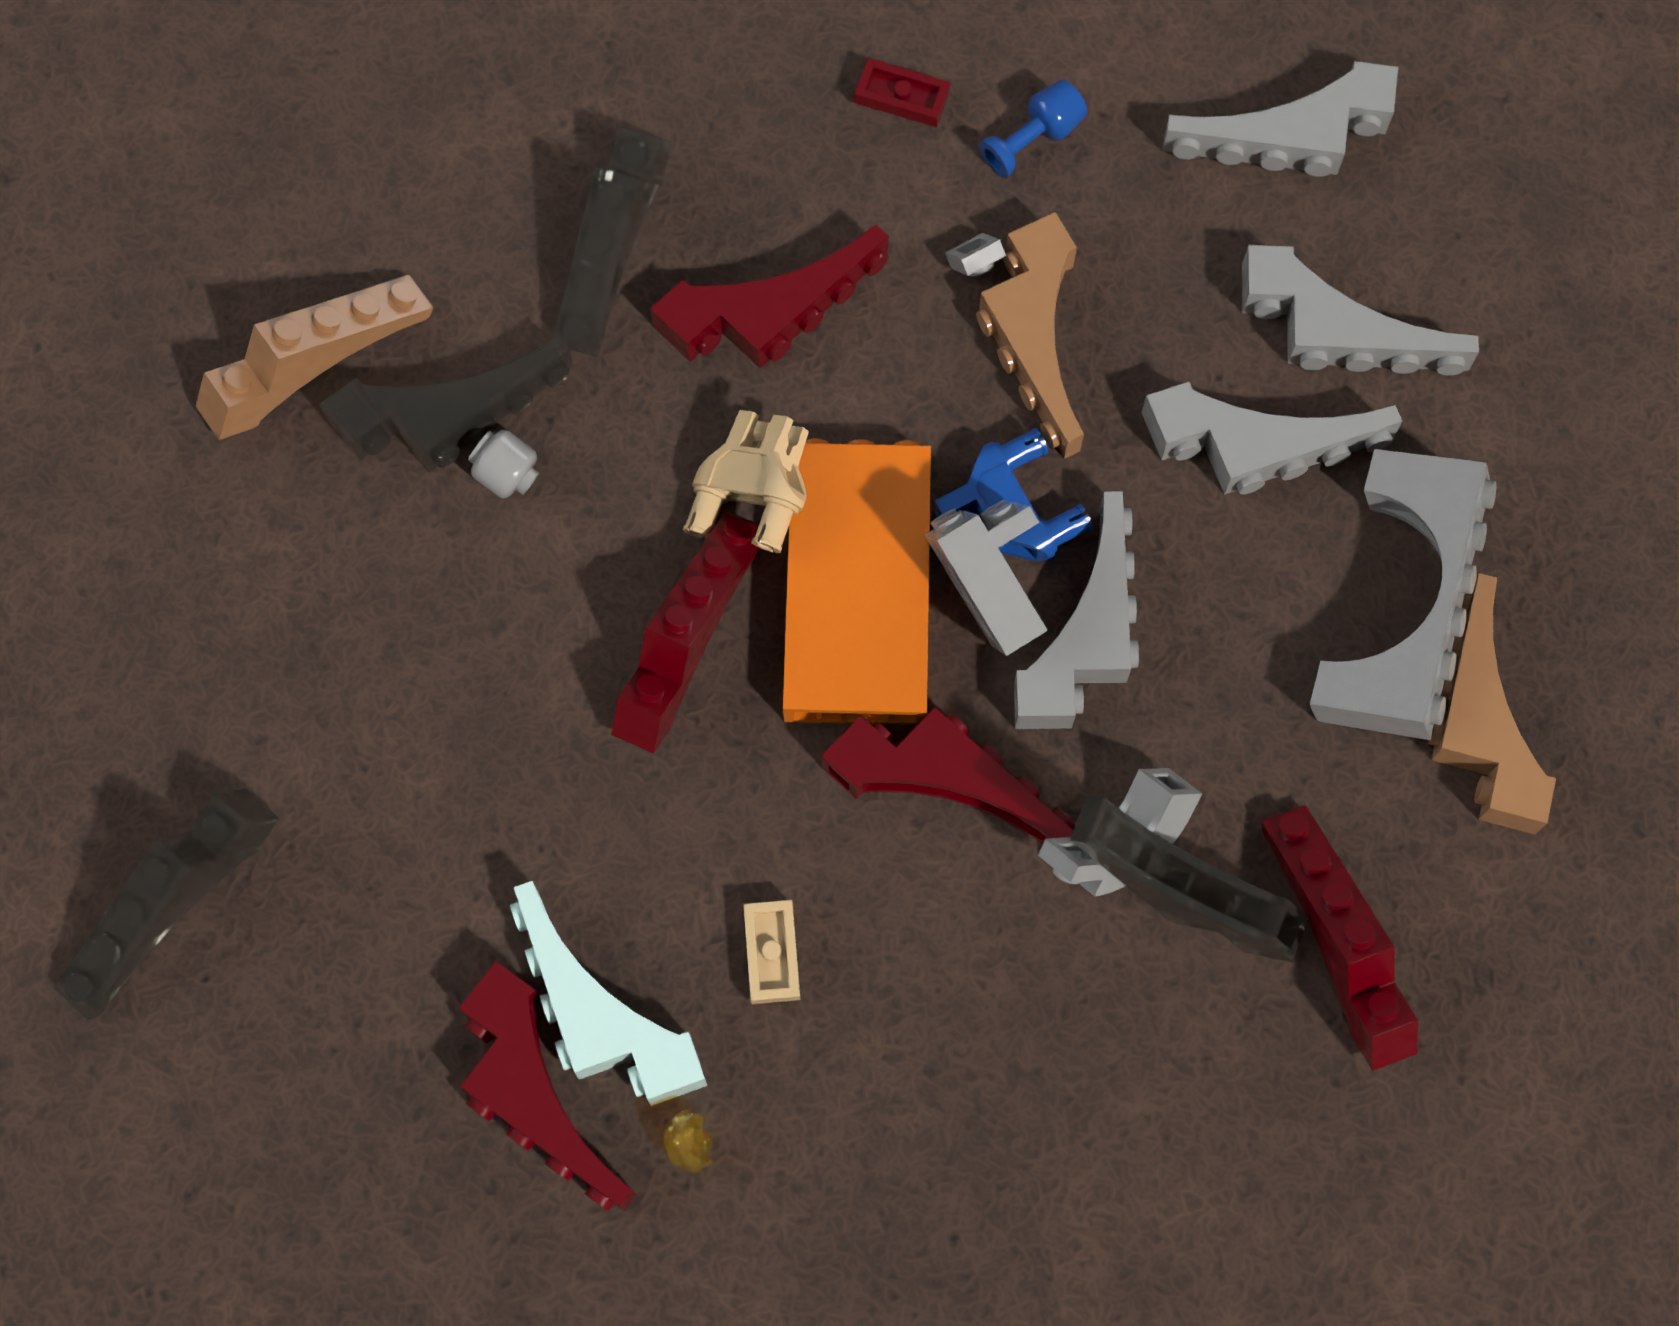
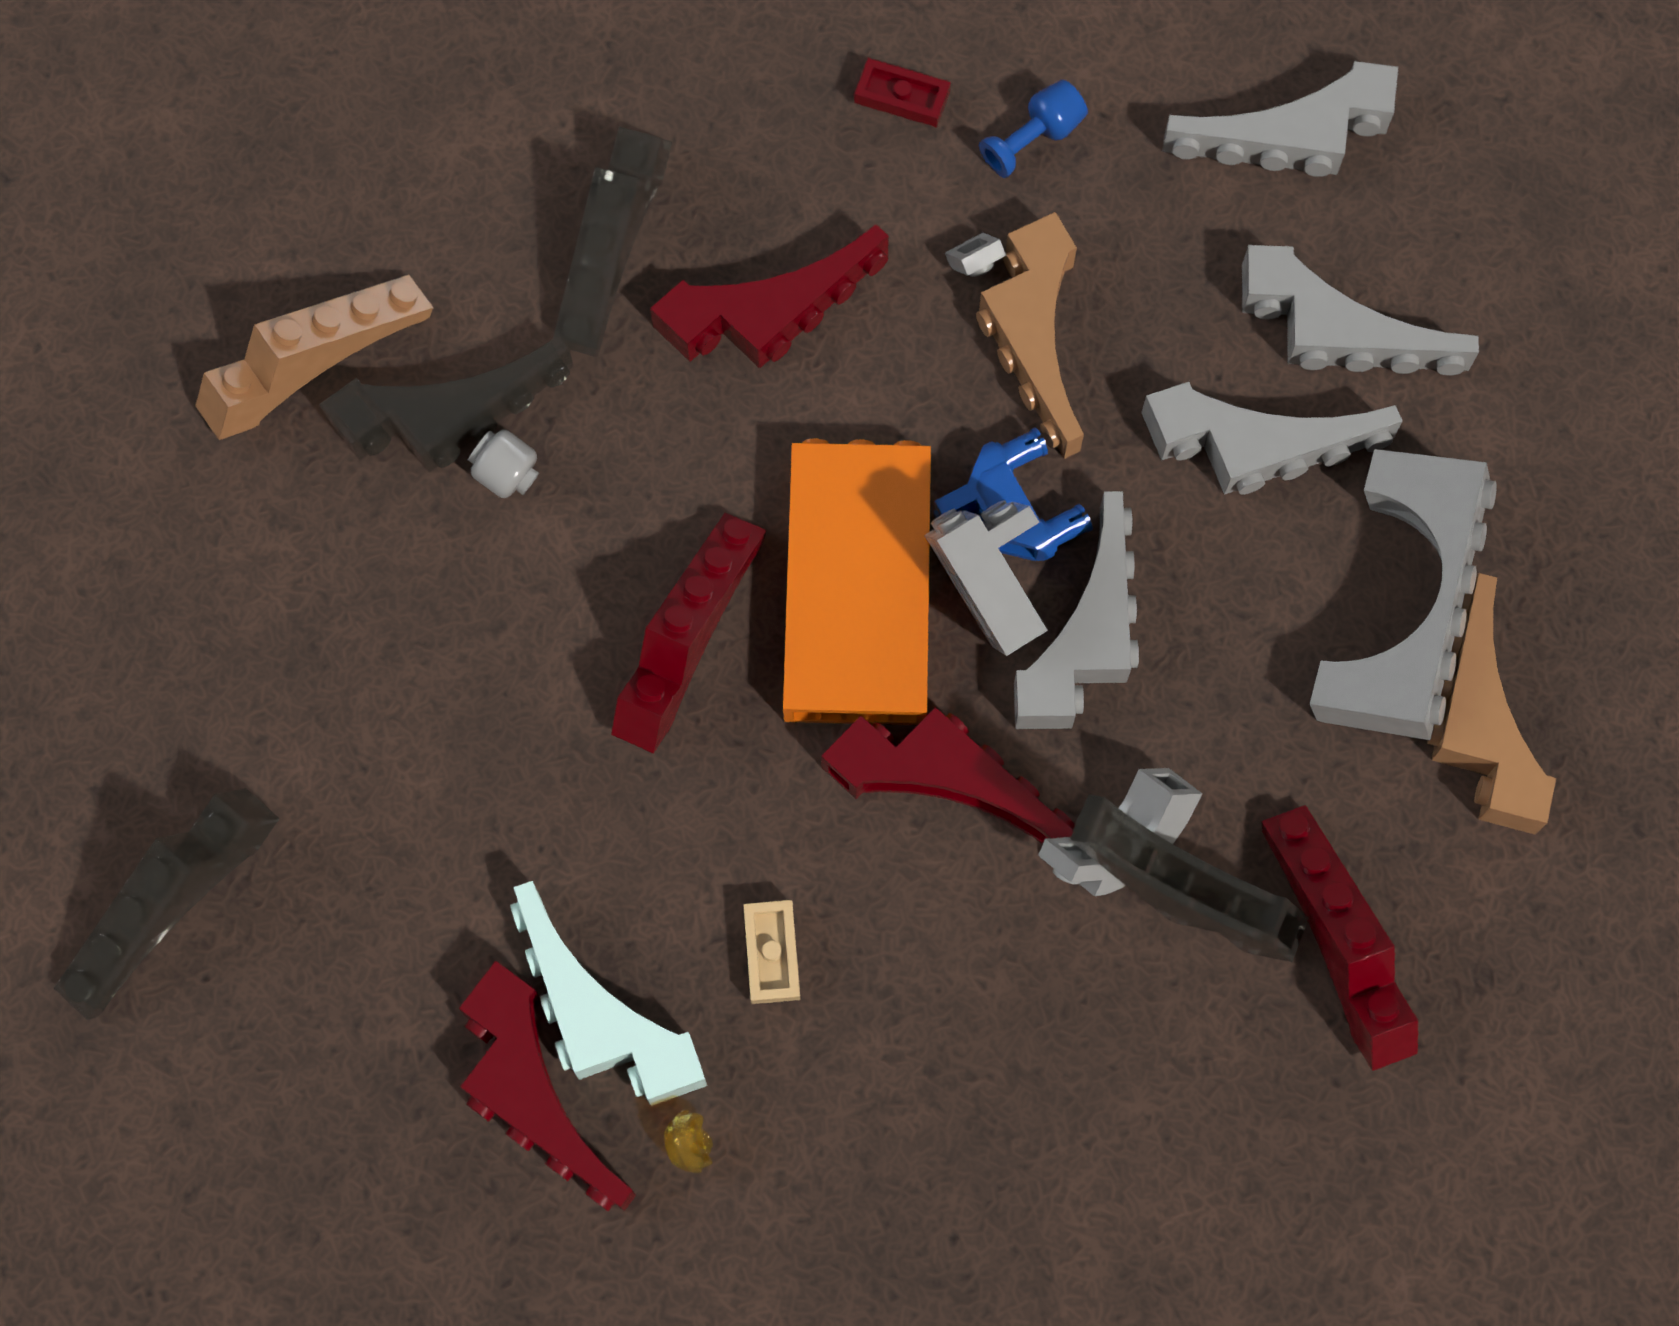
tan connector [683,410,809,553] -> none

